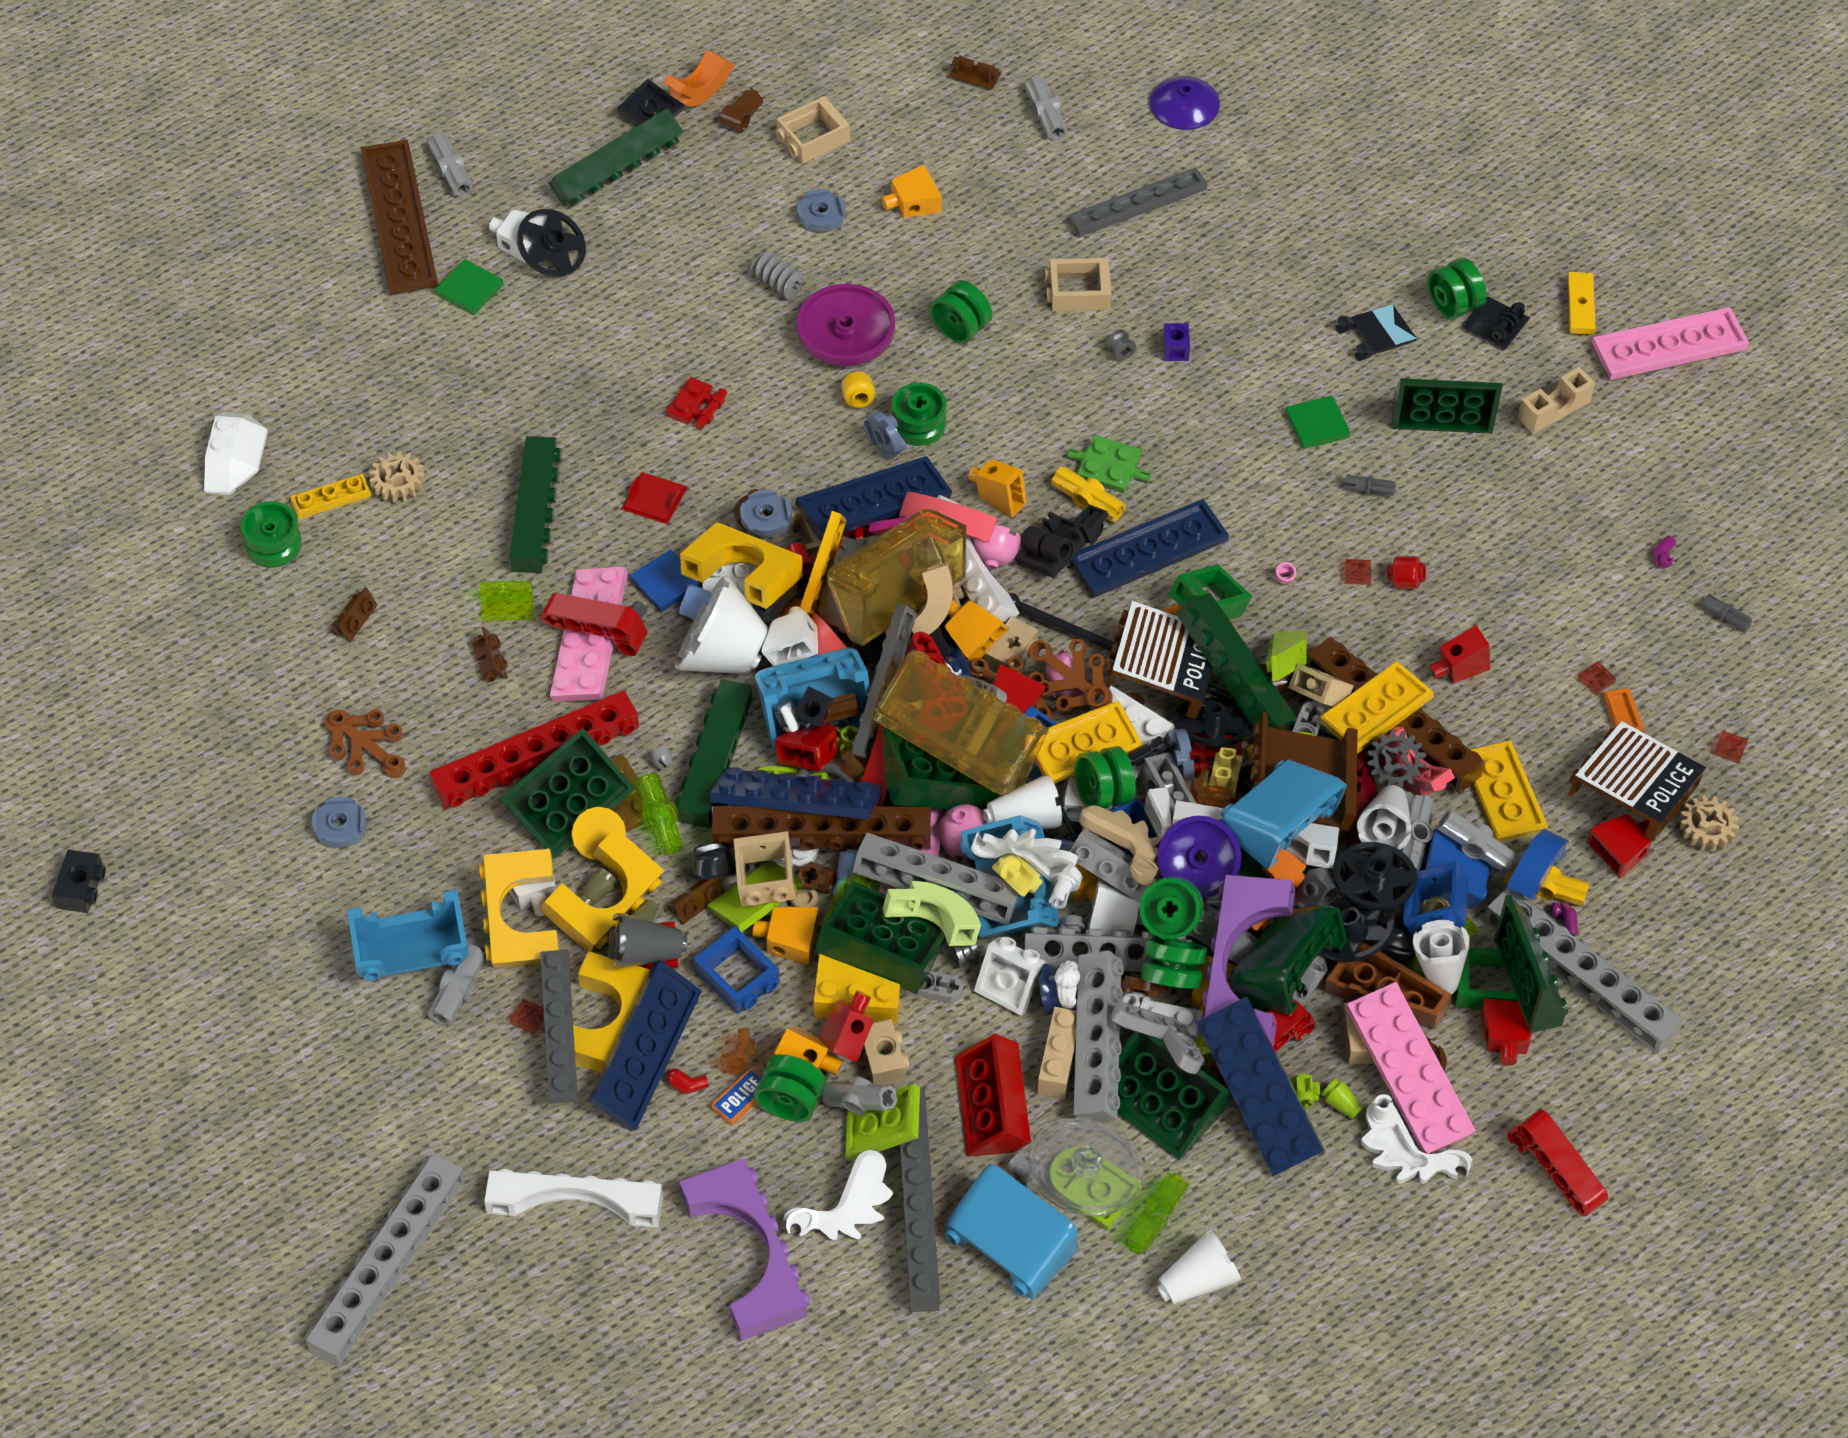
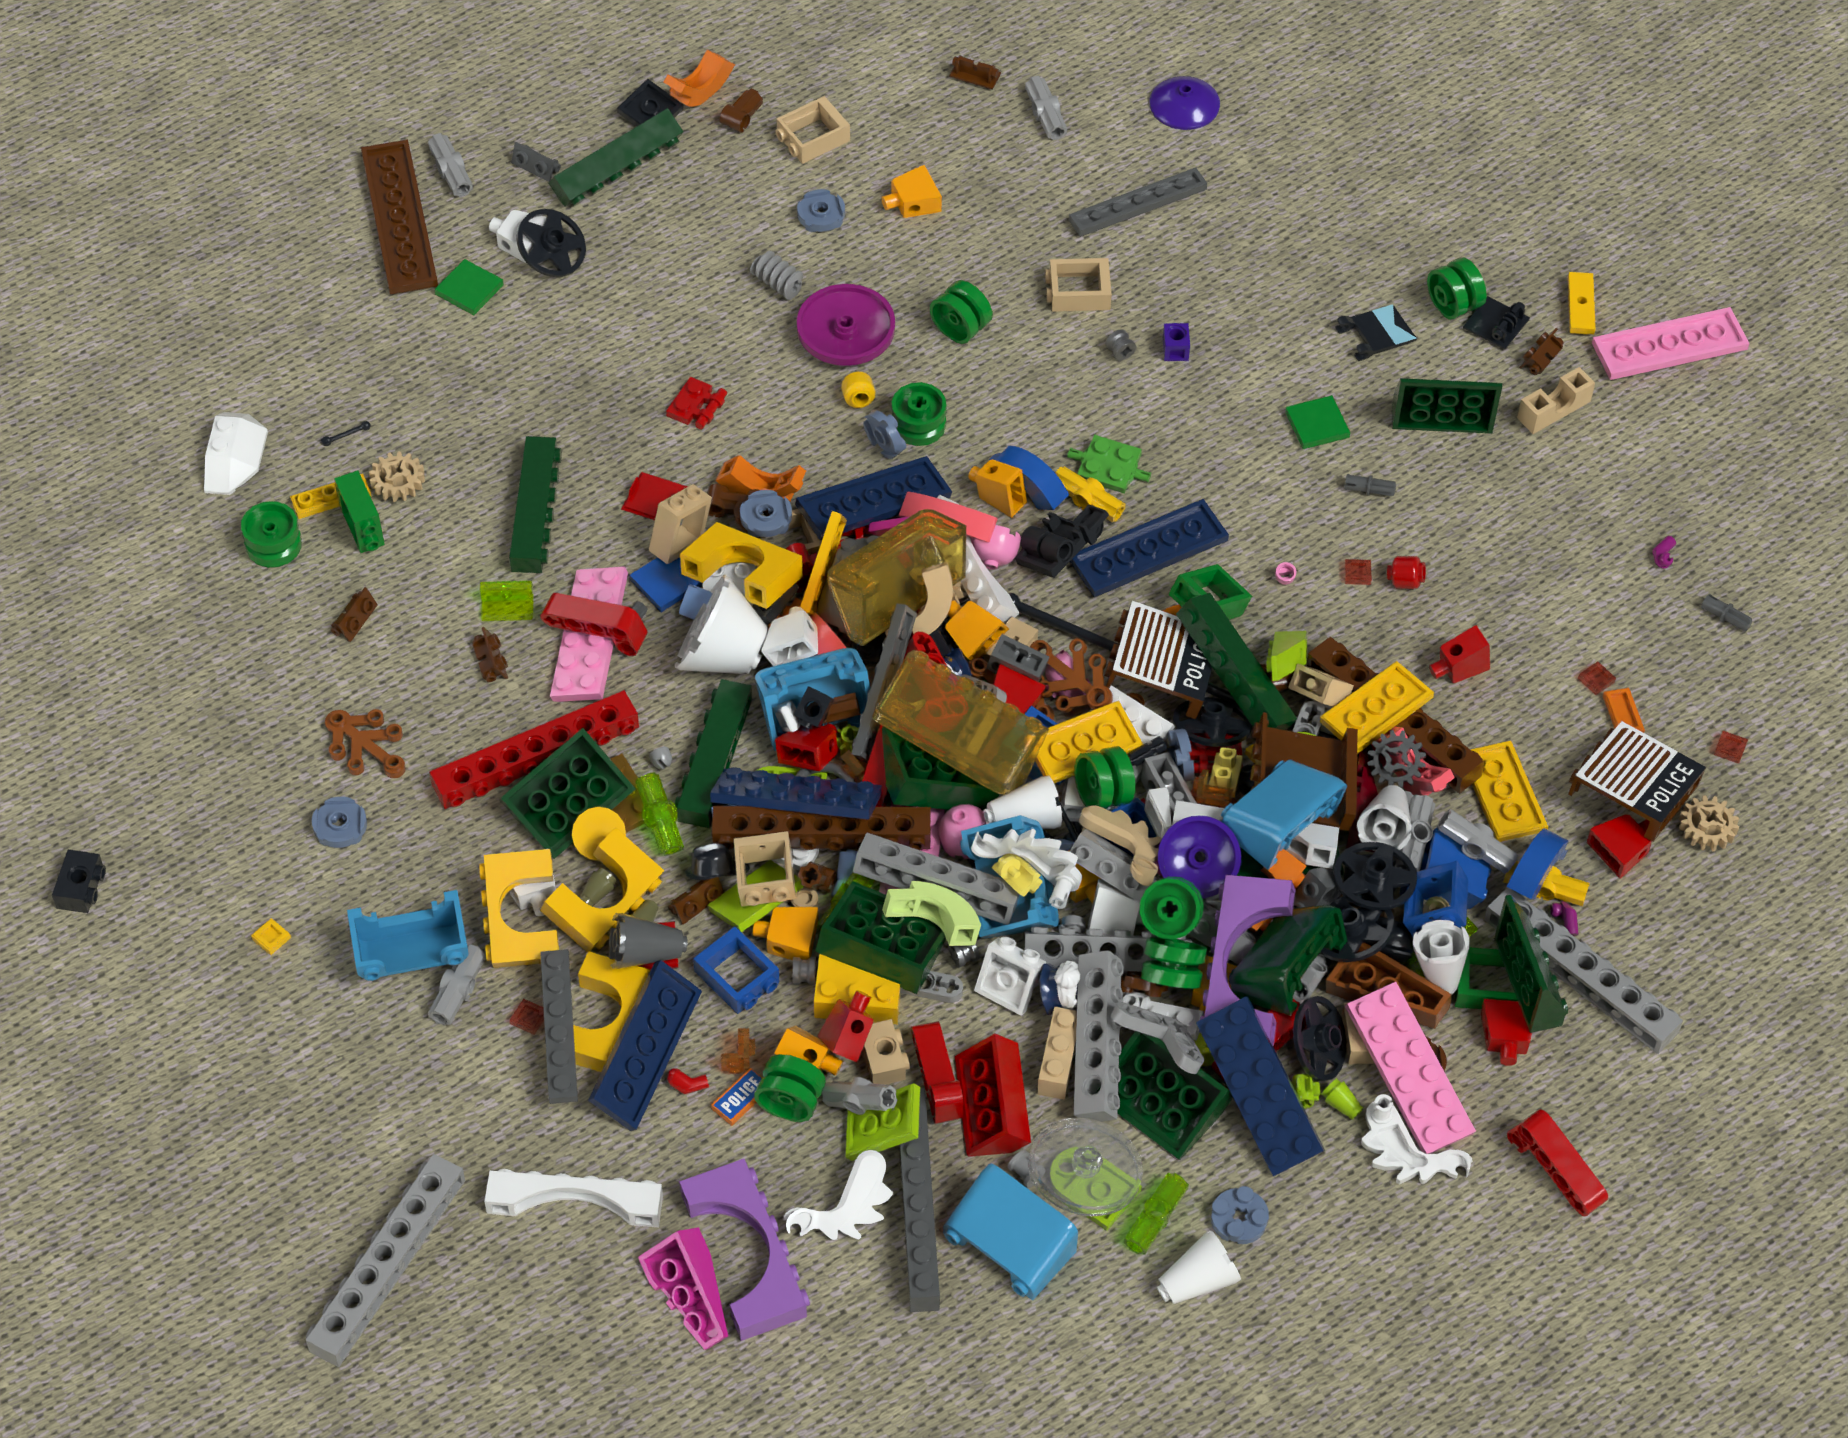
none -> yellow tile [251,918,291,955]
none -> black hinge [321,421,371,446]
none -> green window [334,470,385,553]
none -> dark grey hinge [511,142,561,182]
none -> dark pink wedge [638,1227,728,1350]
none -> tan window [649,484,712,564]
none -> reddish brown piece [707,484,748,518]
none -> orange arch [715,455,806,502]
none -> flat silver wheel [793,957,816,985]
none -> red beam [911,1021,963,1124]
none -> dark grey brick [986,634,1050,682]
none -> blue arch [989,446,1069,510]
none -> sand blue plate [1211,1186,1269,1244]
none -> black wheel [1293,996,1347,1081]
none -> reddish brown hinge [1519,328,1564,375]

